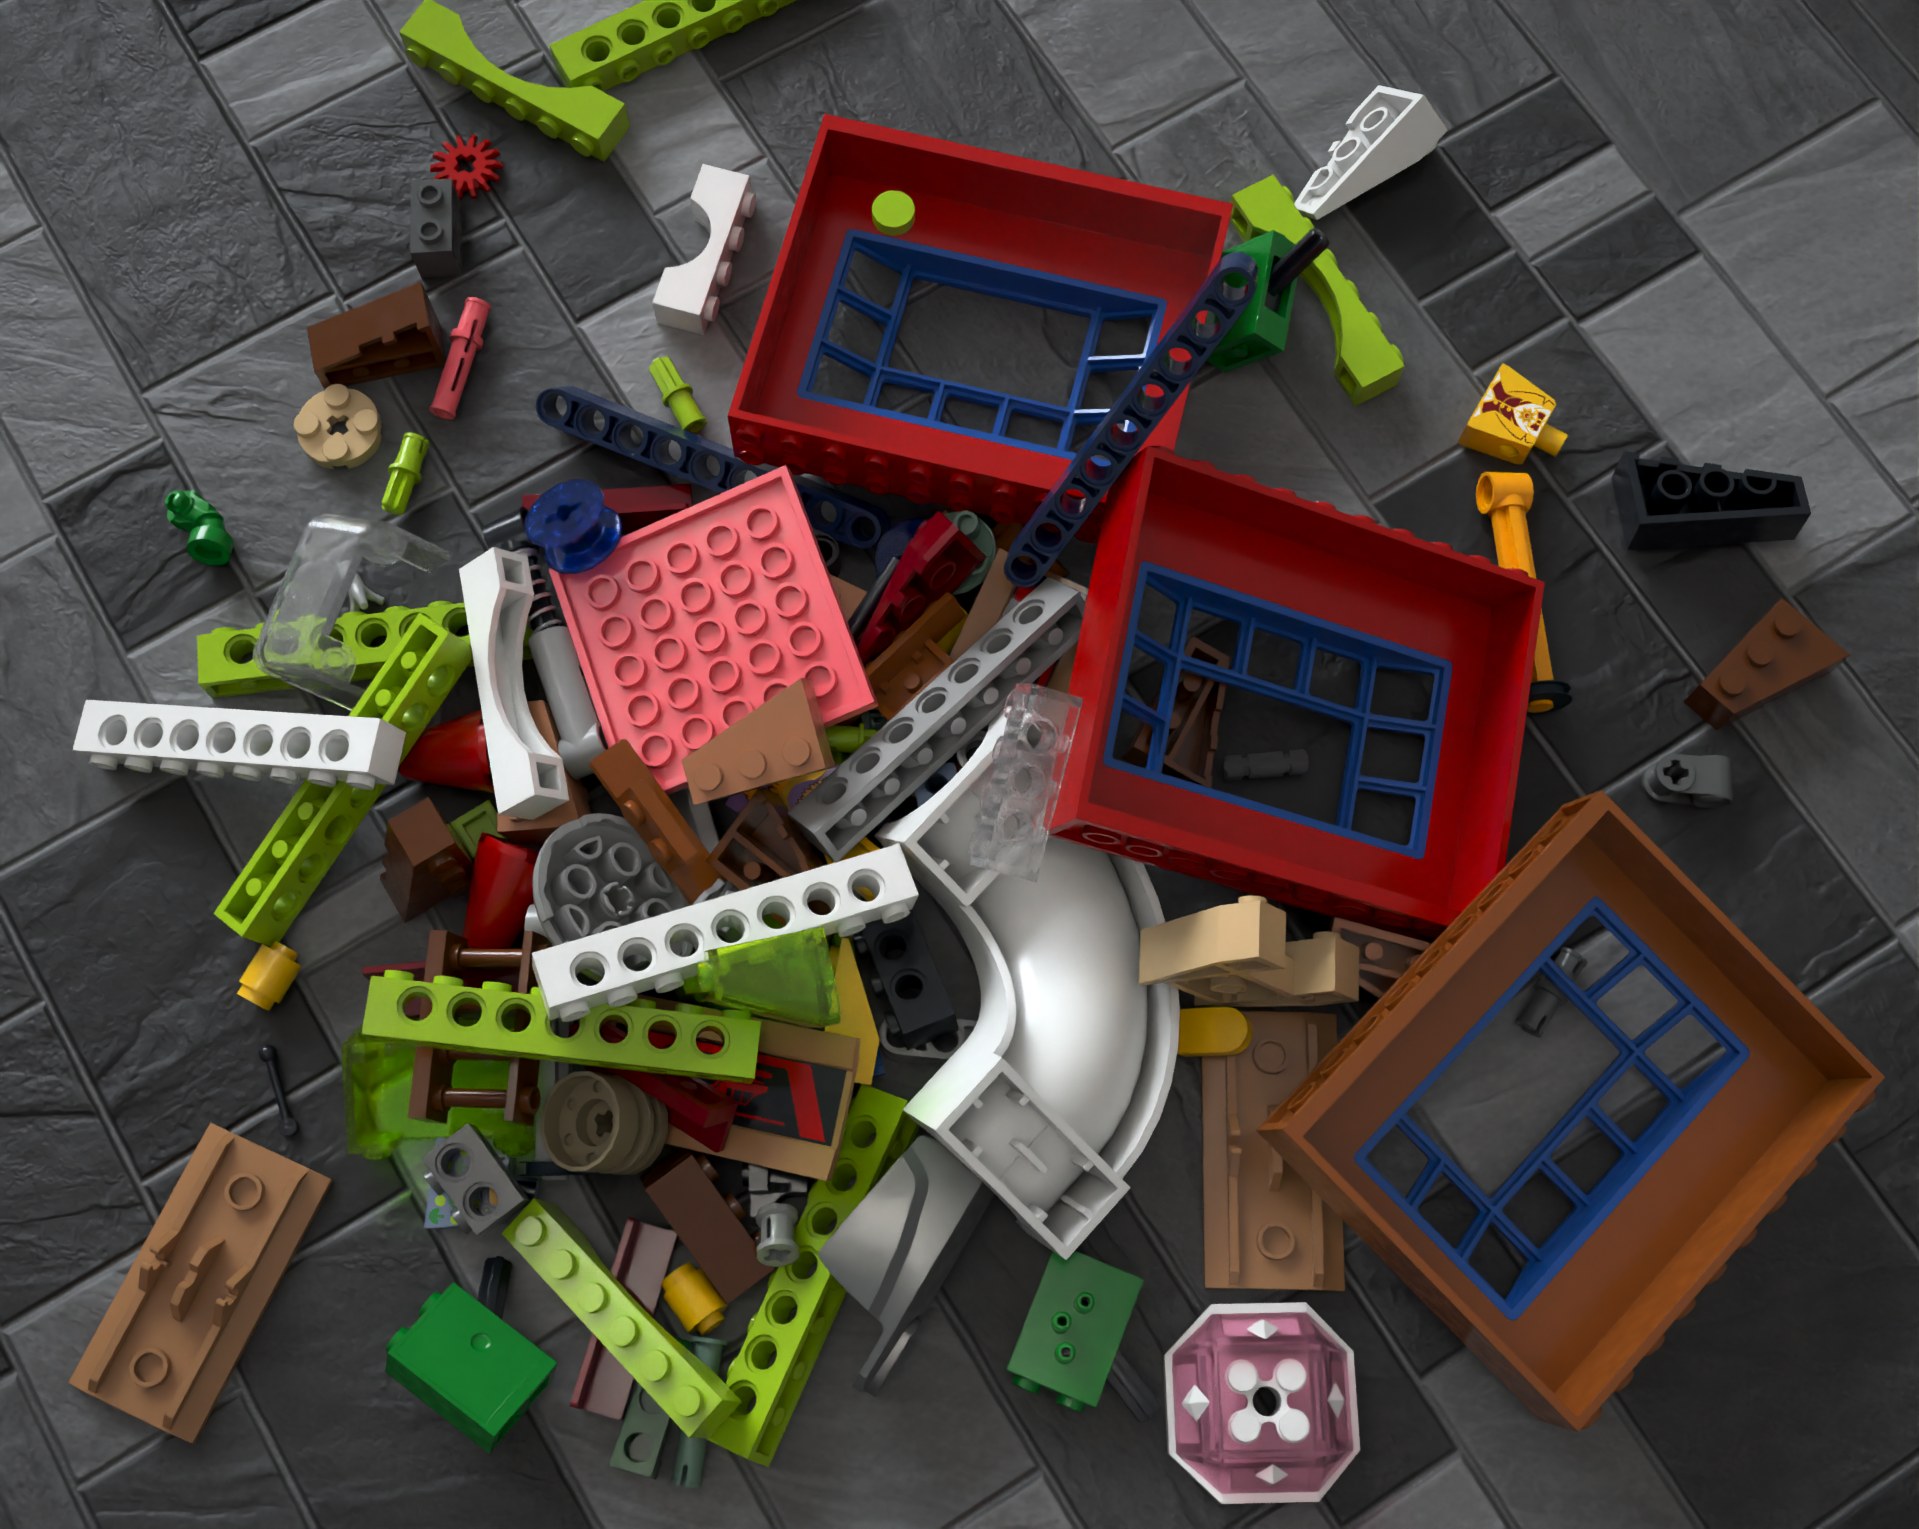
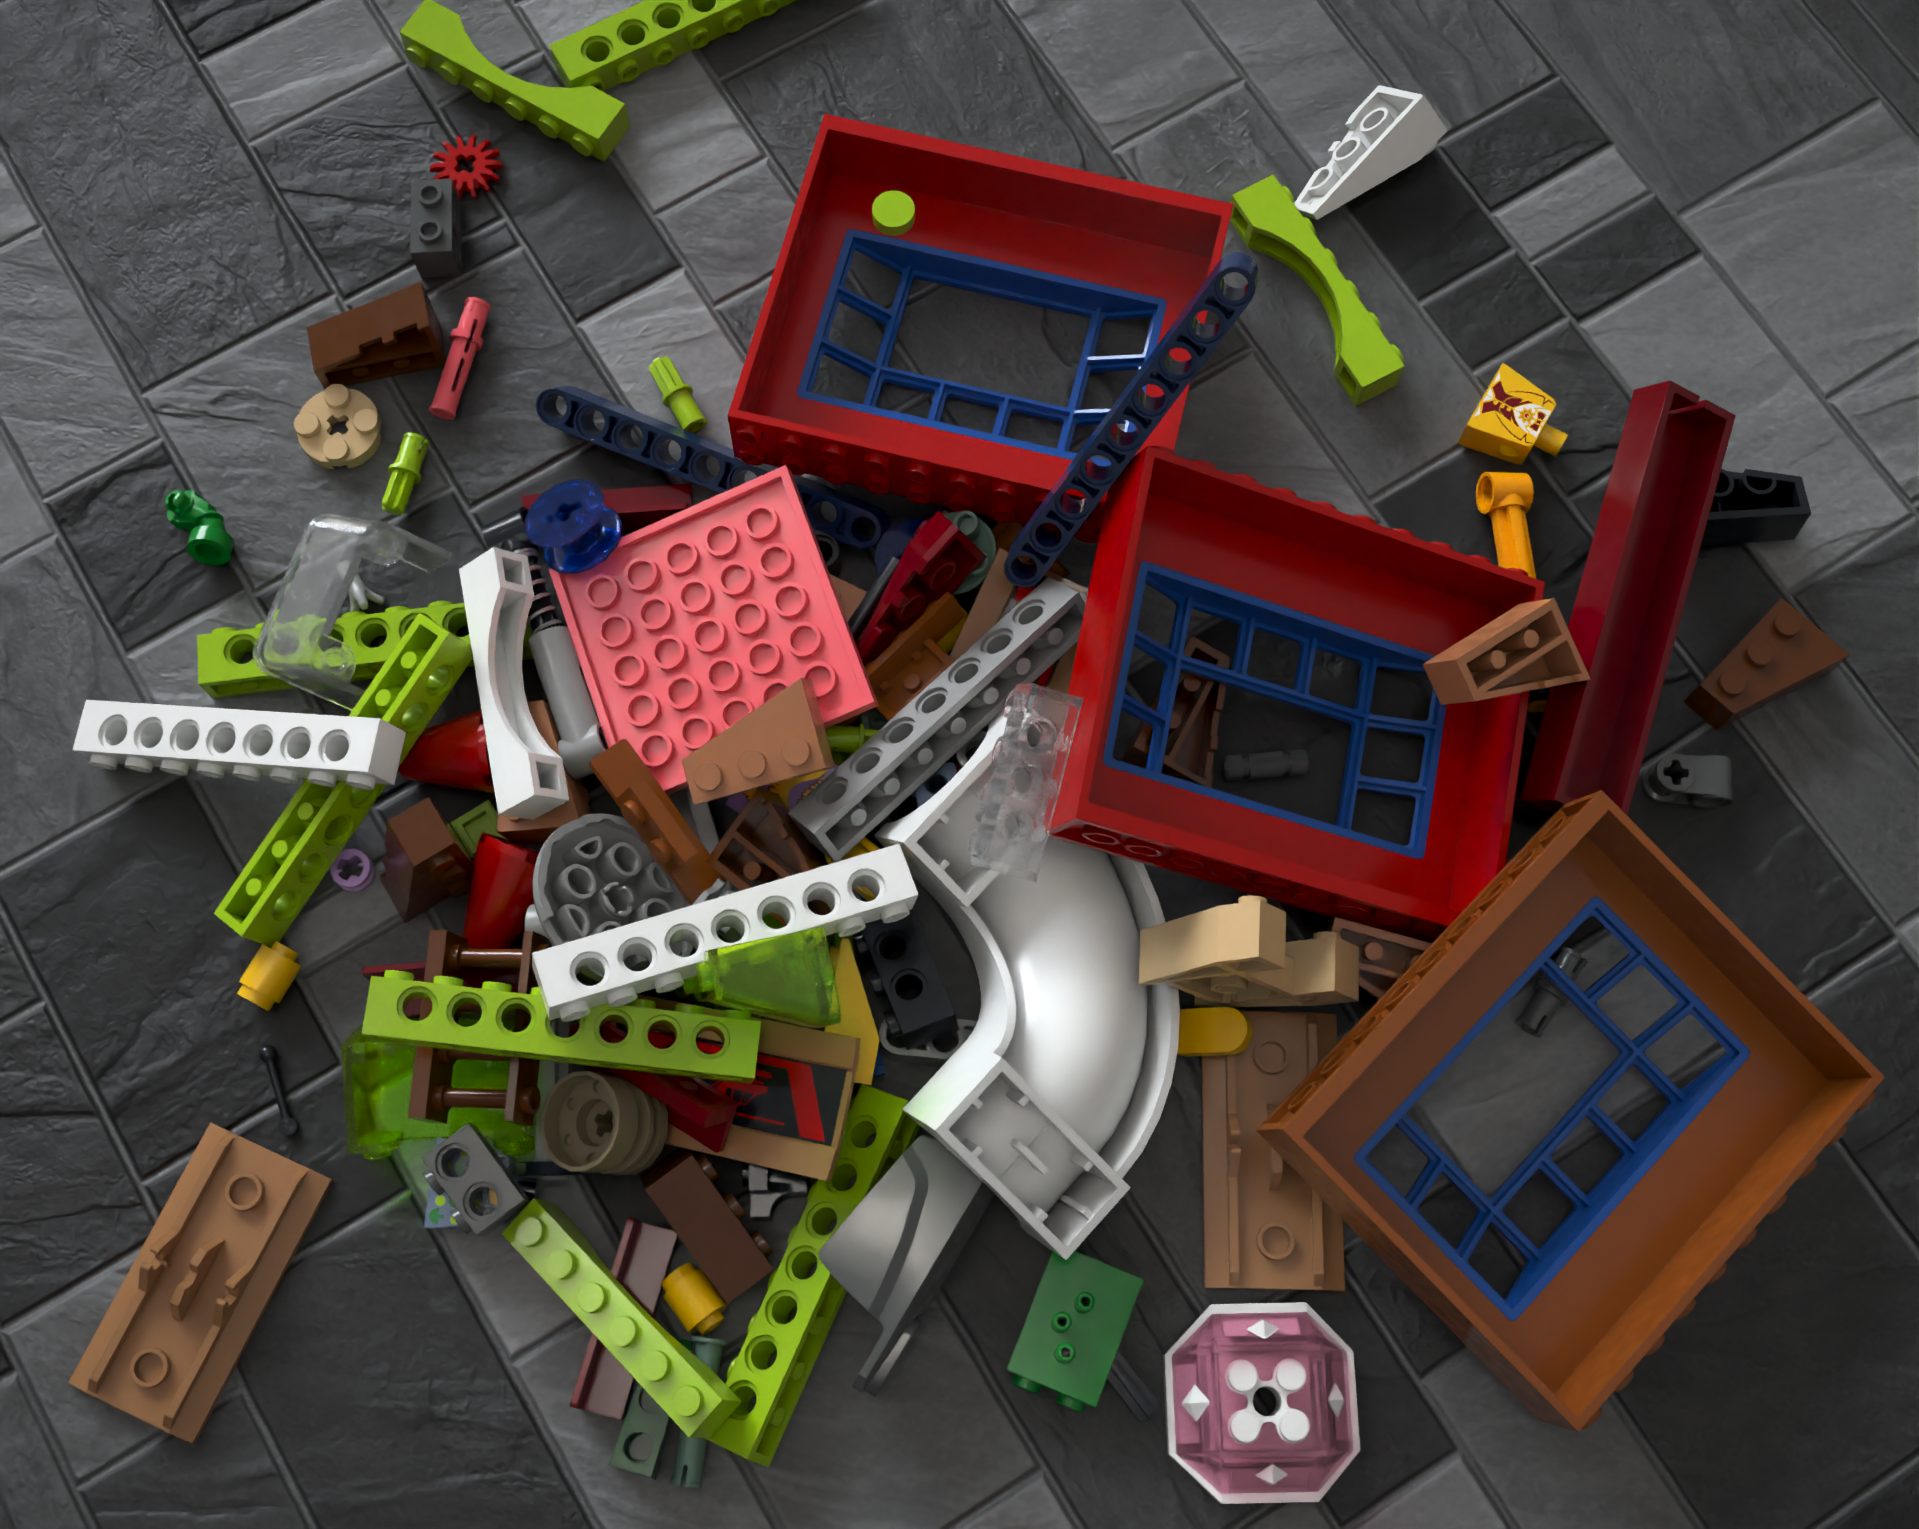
green piece [385,1256,557,1454] -> none
white arch [652,164,756,335] -> none
light grey bush [756,1203,799,1267] -> none
green piece [1205,228,1329,373] -> none
none -> lavender bush [330,849,375,893]
none -> nougat wedge [1422,598,1590,705]
none -> dark red piece [1520,380,1736,816]

